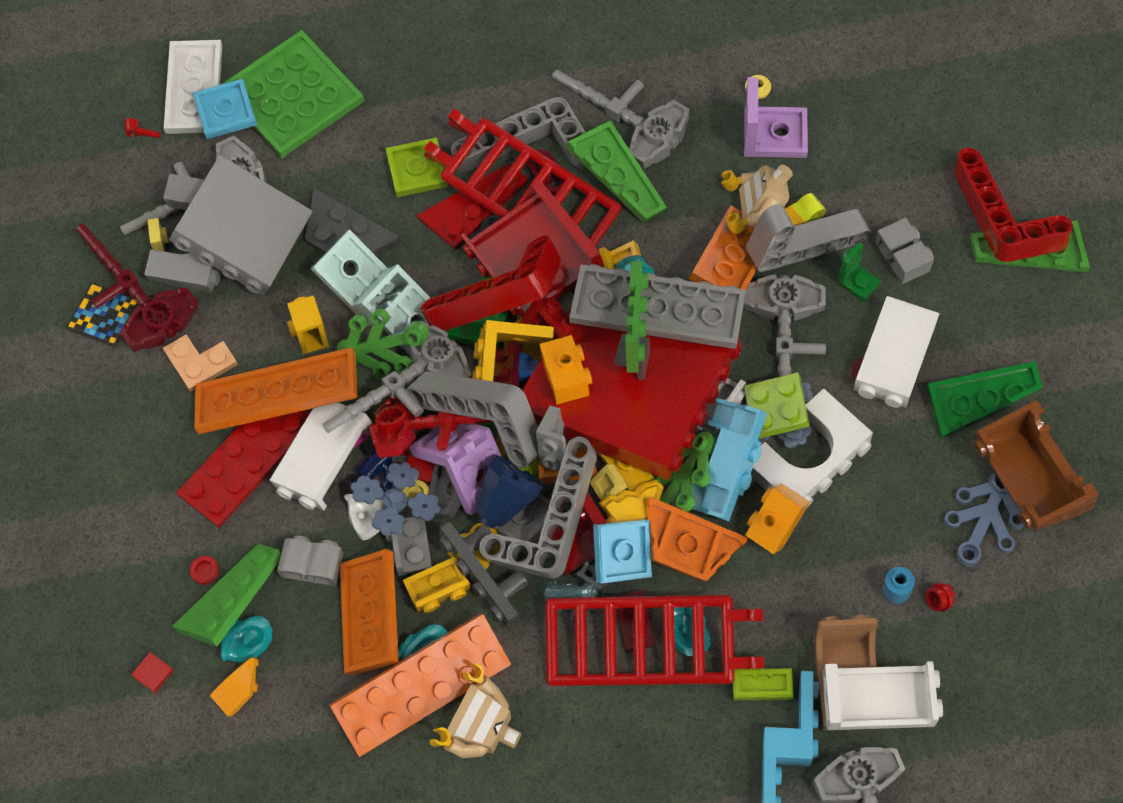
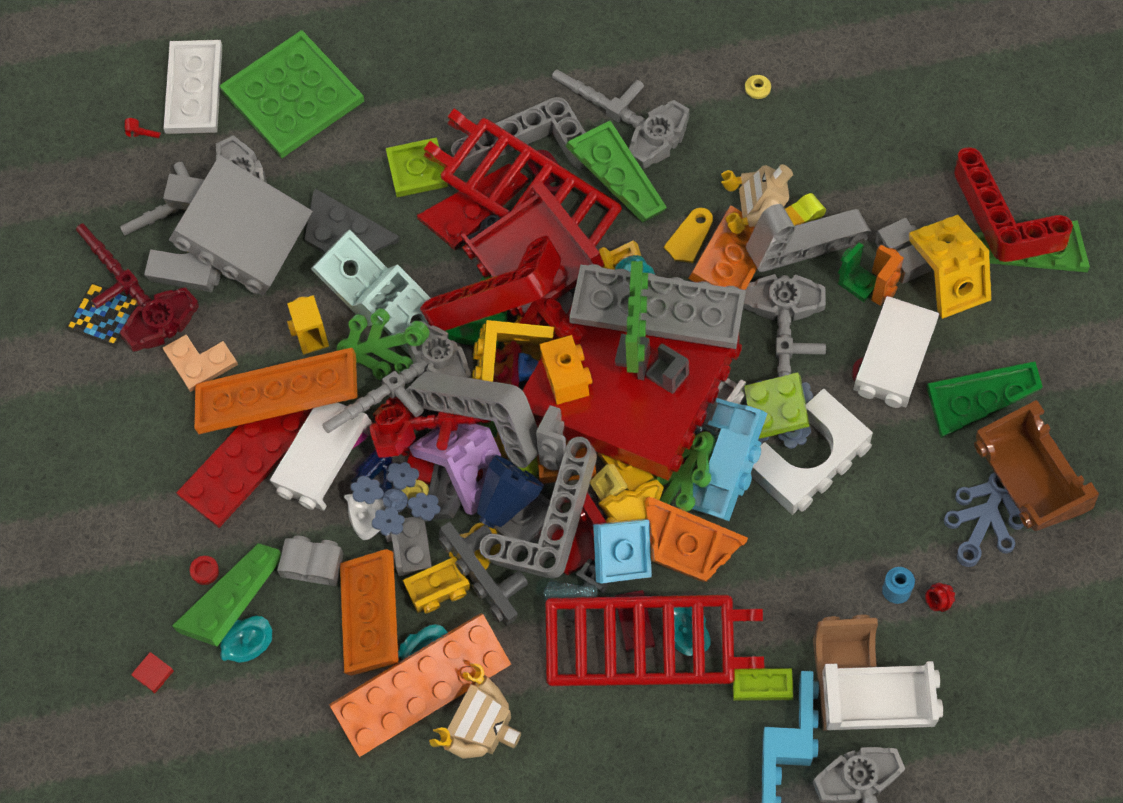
light yellow plate [148,218,169,252] -> none
medium azure tile [193,79,257,139] -> none
light orange slope [210,657,259,717] -> none
lavender bracket [744,77,808,158] -> none
light orange brick [746,483,810,554] -> none
none -> dark grey panel [646,343,689,394]
none -> yellow piece [664,208,713,263]
none -> orange bracket [871,245,904,306]
none -> yellow bracket [909,215,991,319]

